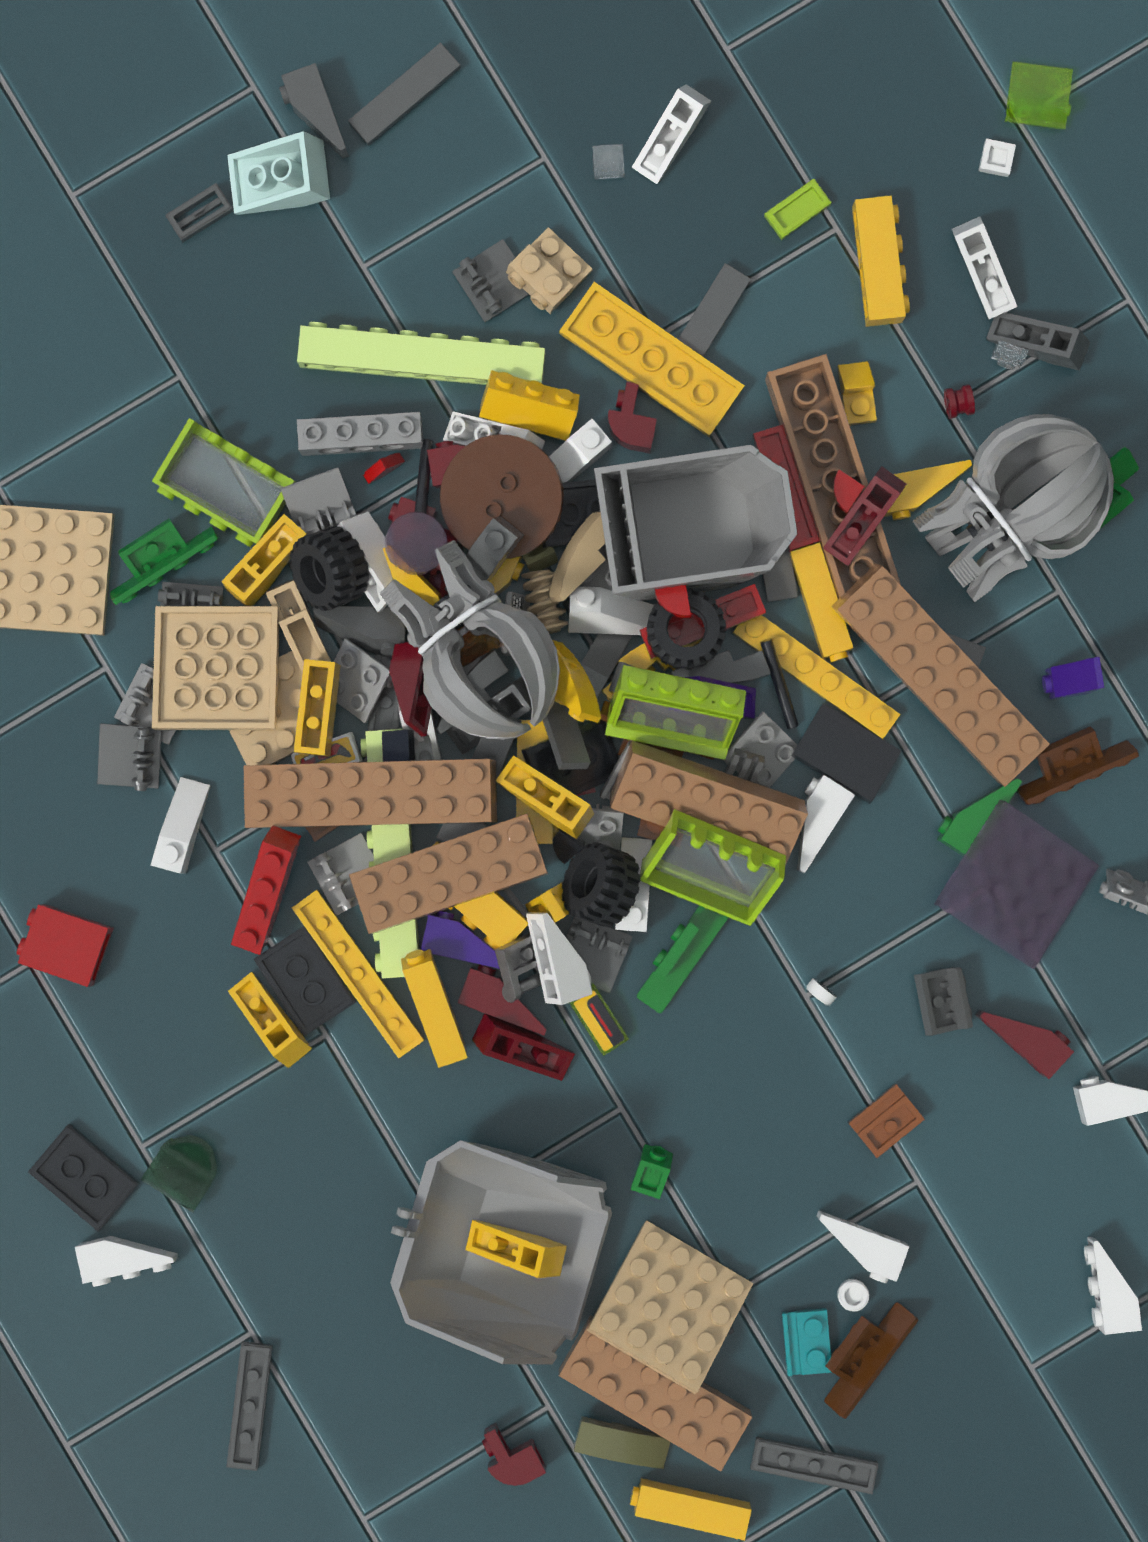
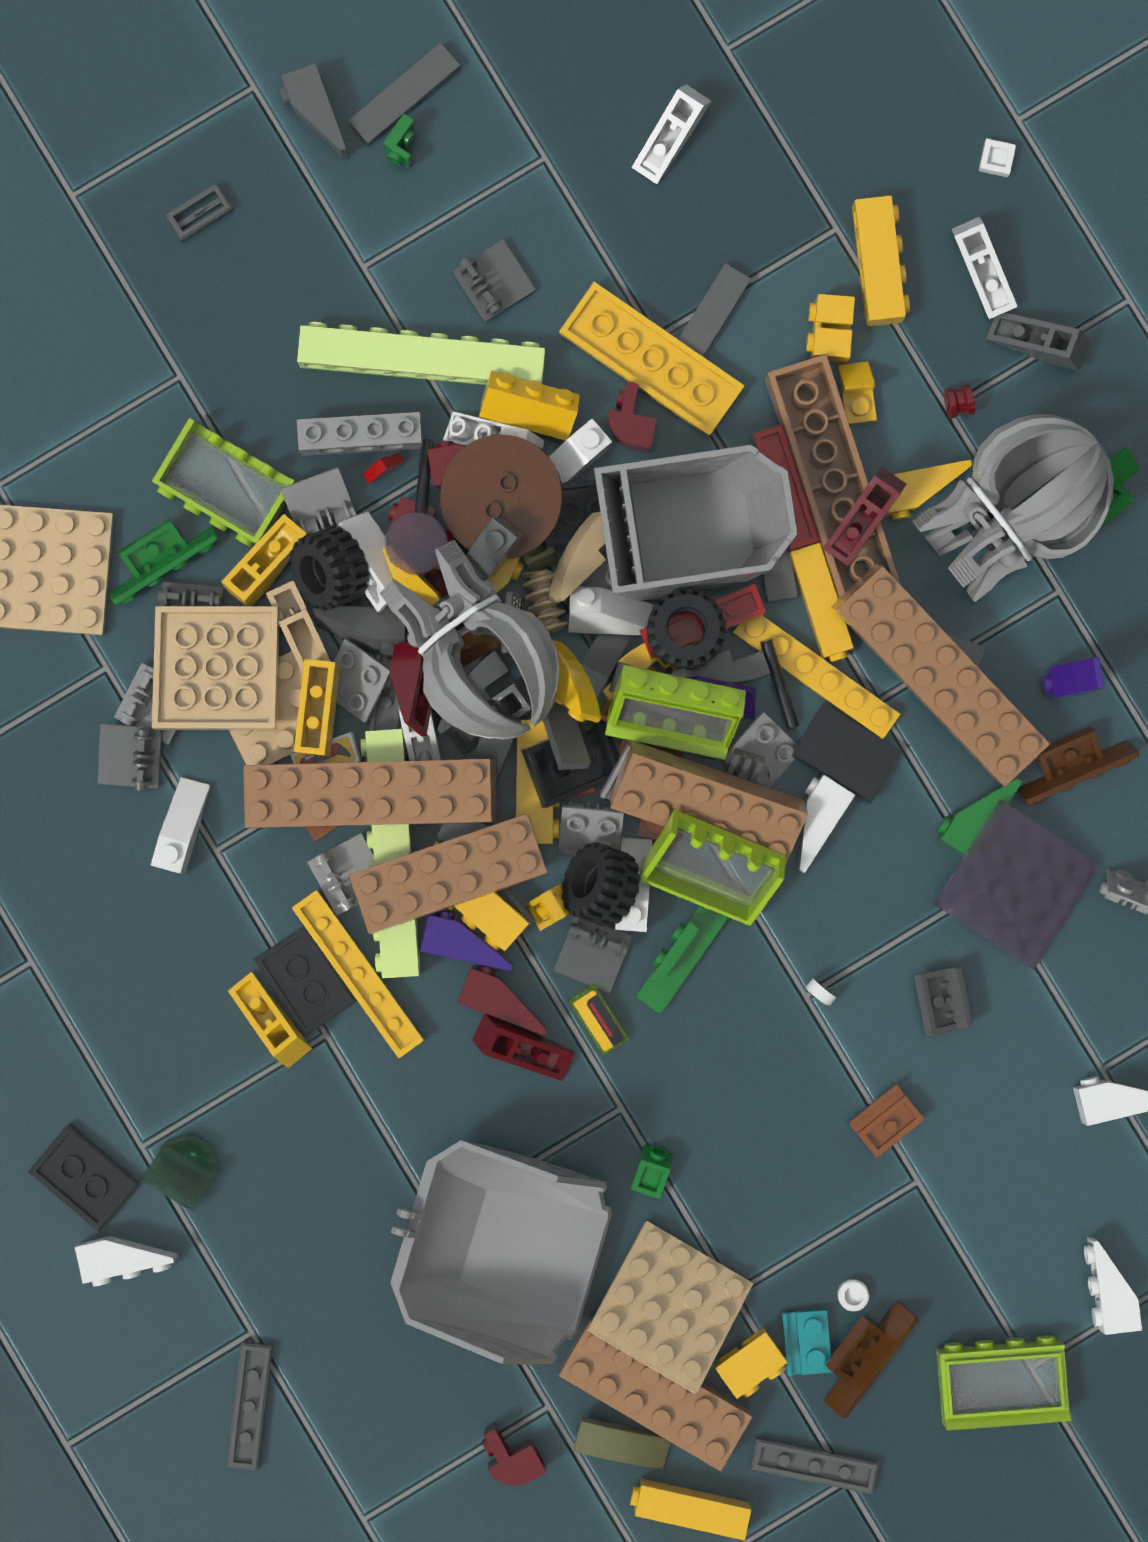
red brick [17,904,113,987] -> none
light aqua slope [227,131,330,215] -> none
red brick [231,825,302,955] -> none
black tile [382,730,415,762] -> none
yellow brick [401,949,468,1068] -> none
yellow slope [466,1220,567,1278] -> none
flat silver plate [495,933,541,1003] -> none
yellow slope [496,755,594,839] -> none
tan plate [506,227,593,314] -> none
white slope [526,912,592,1005] -> none
black tile [553,828,586,865] -> none
clear plate [592,144,625,179] -> none
red tile [655,585,691,618] -> none
lime tile [764,179,832,240] -> none
white slope [817,1211,909,1283] -> none
red tile [833,470,865,514] -> none
dark red slope [976,1010,1074,1079] -> none
clear plate [991,341,1029,369] -> none
clear neon green hinge [1005,61,1073,129] -> none
none -> green bracket [383,113,416,168]
none -> yellow piece [713,1327,787,1399]
none -> yellow piece [806,294,855,364]
none -> window [936,1335,1072,1431]

